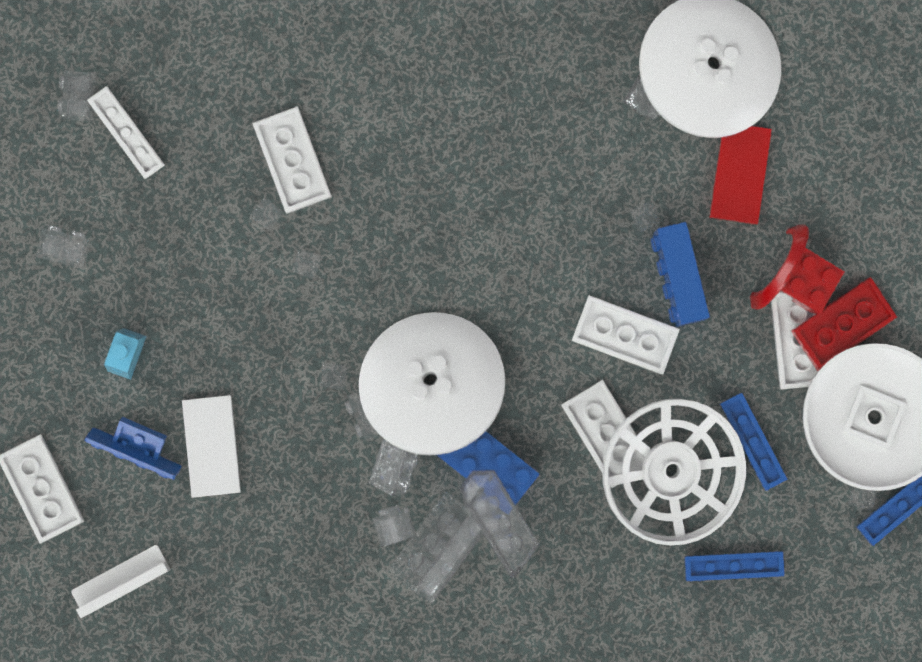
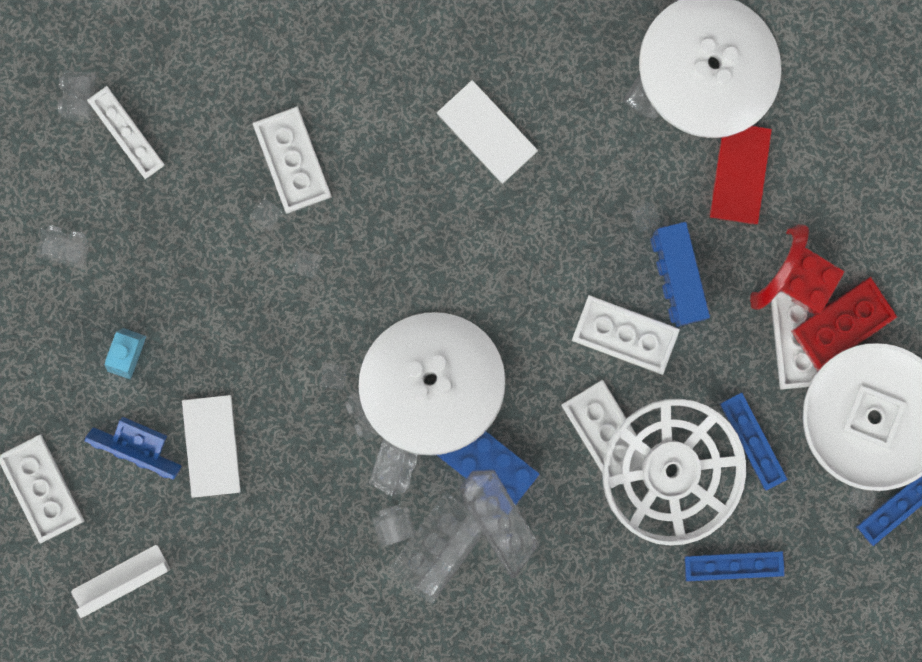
none -> white tile [437,80,538,184]

